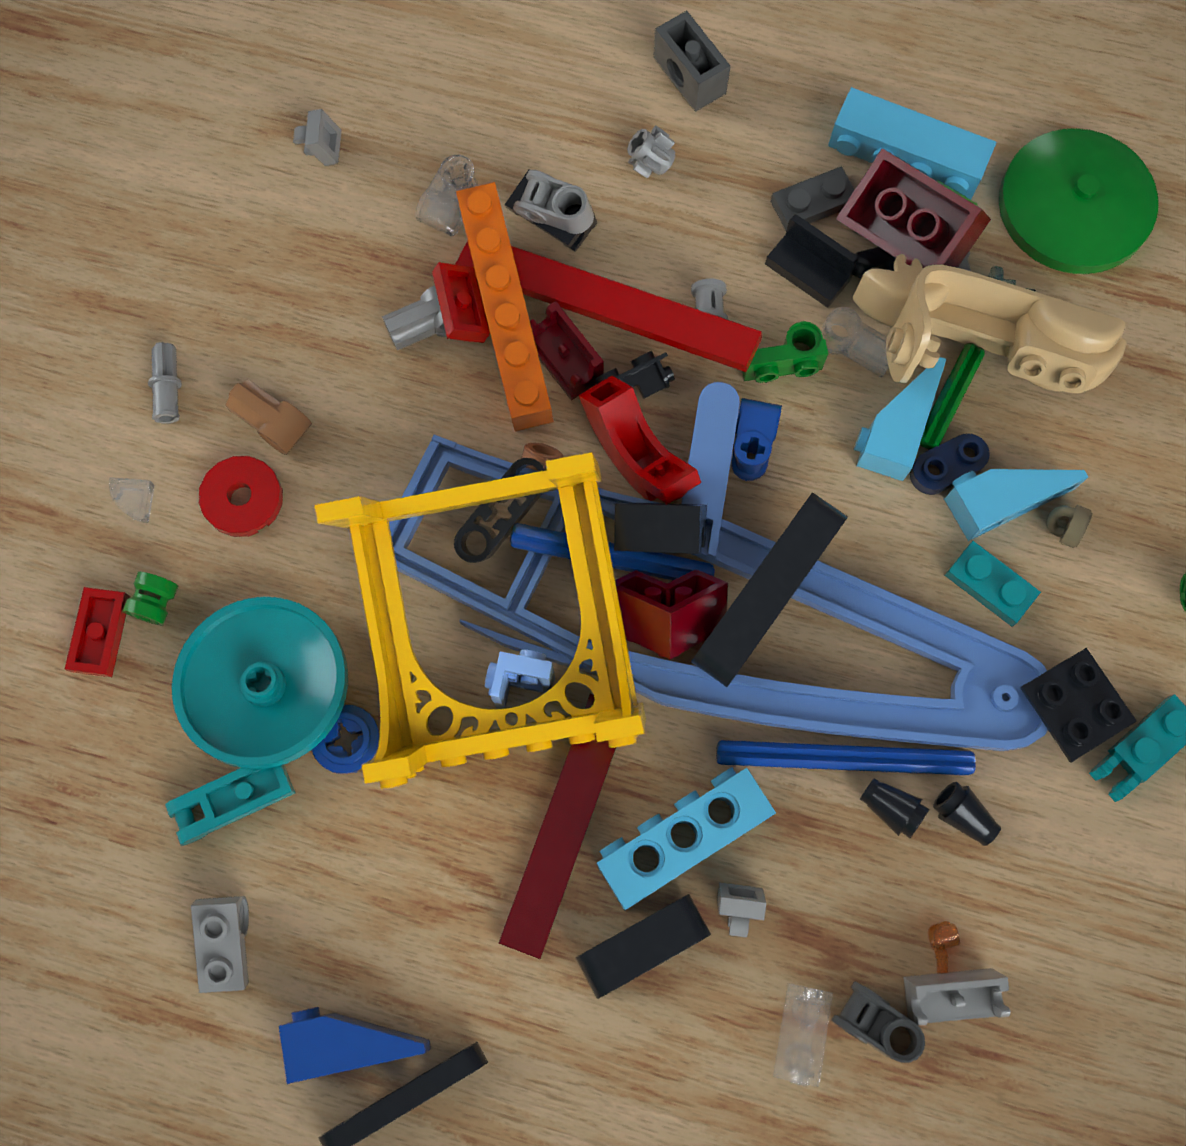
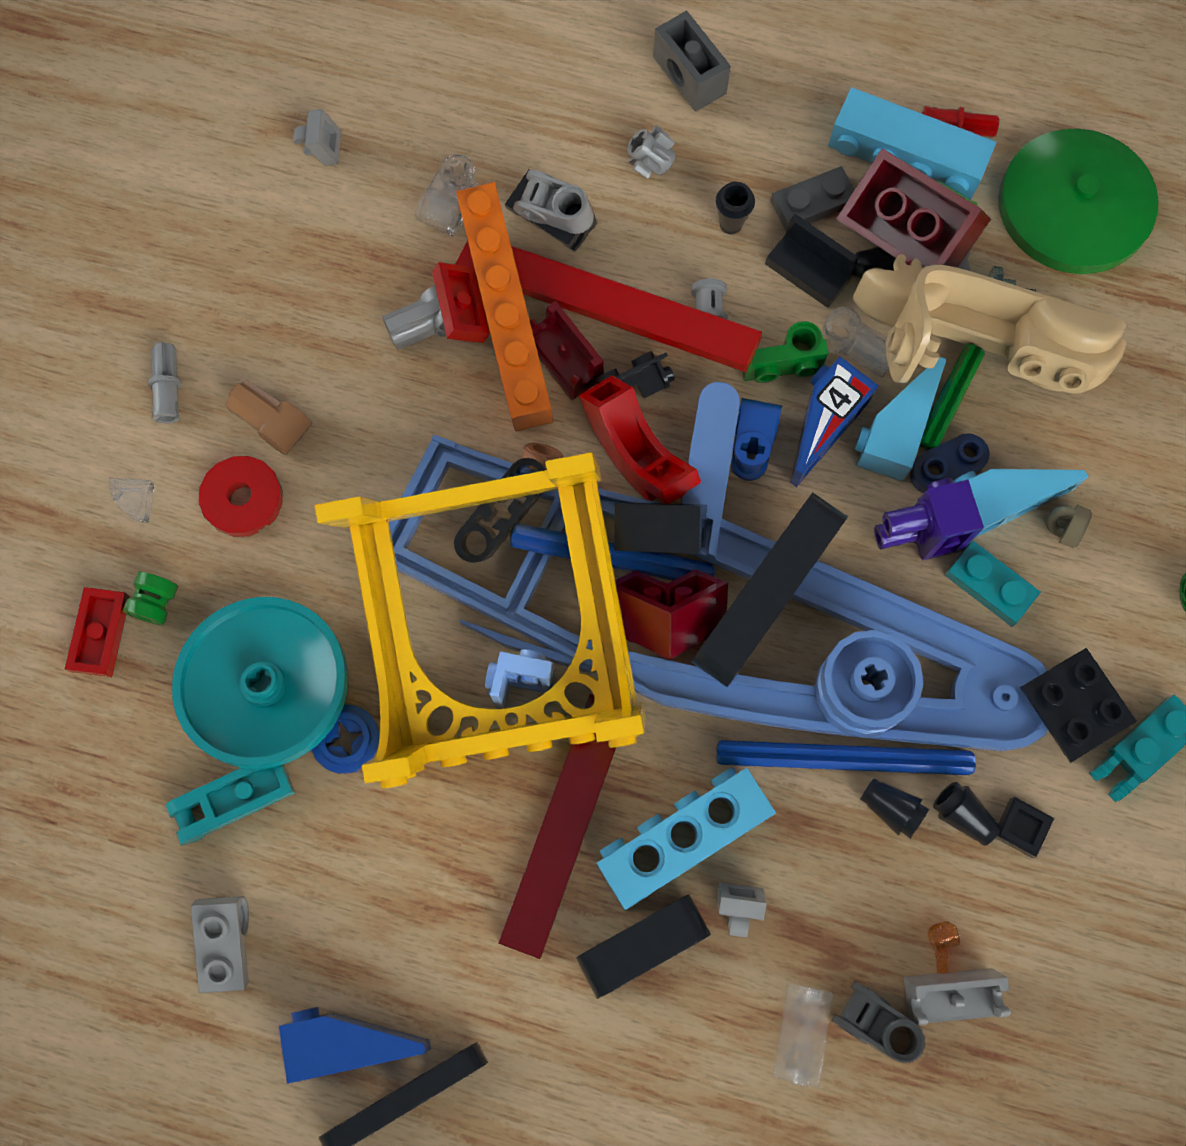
none -> black cone [716,181,755,235]
none -> slope [790,356,879,488]
none -> medium blue wheel [814,630,924,737]
none -> dark purple brick [874,478,984,561]
none -> red axle [922,106,999,137]
none -> black tile [995,797,1055,858]

